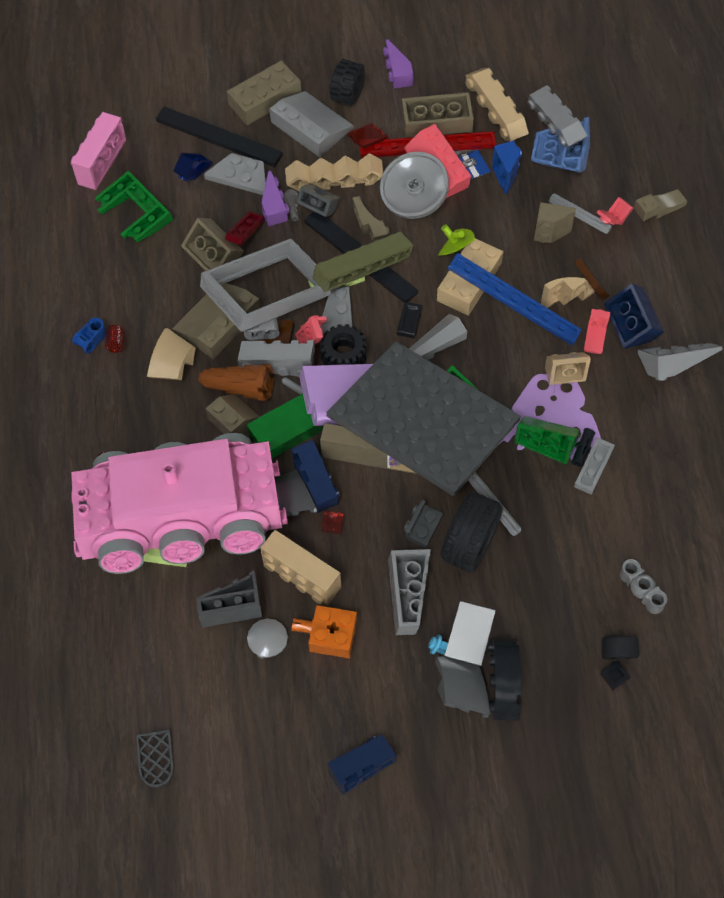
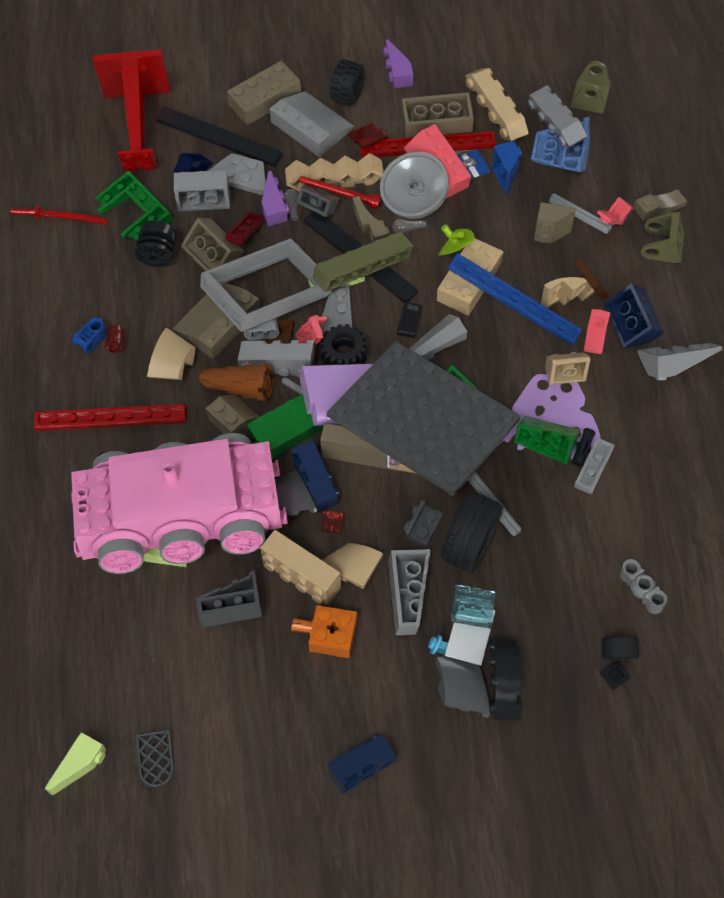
bright pink brick [71,112,126,190] -> none
light grey dish [247,618,288,659] -> none
none -> red sword [11,206,108,225]
none -> red tile [34,404,186,431]
none -> yellowish green slope [45,732,106,795]
none -> red piece [93,49,171,172]
none -> black wheel [135,220,177,267]
none -> light grey brick [174,170,230,211]
none -> red piece [298,176,381,209]
none -> tan slope [322,543,383,589]
none -> clear piece [392,219,427,234]
none -> clear light blue slope [450,585,495,629]
none -> olive hose [571,61,610,114]
none -> olive hose [641,212,685,263]

